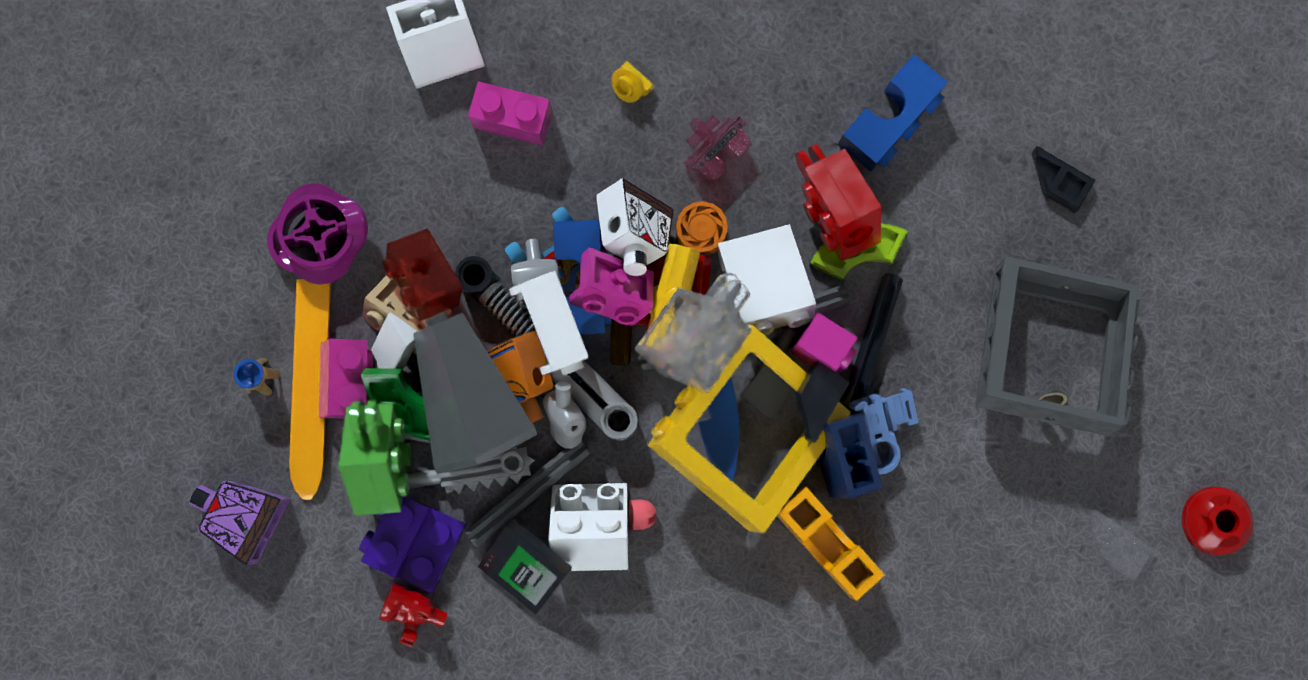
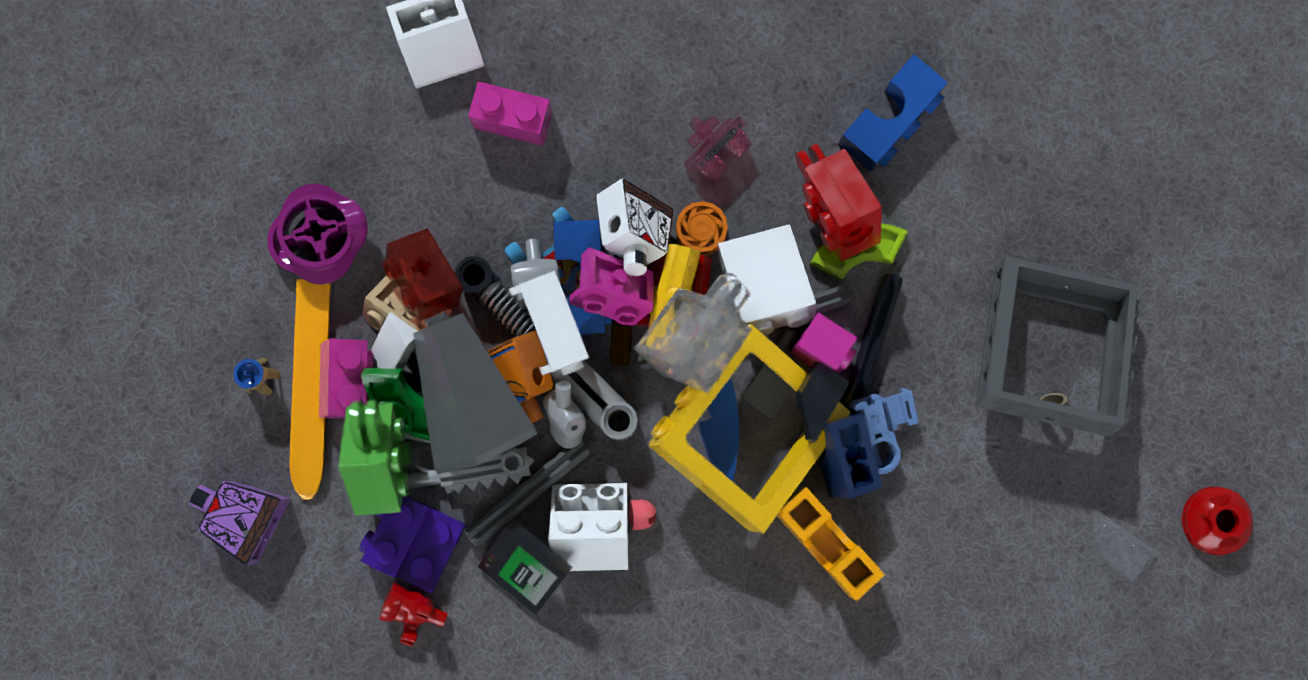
yellow plate [611,61,654,103] -> none
black tile [1031,146,1096,213] -> none

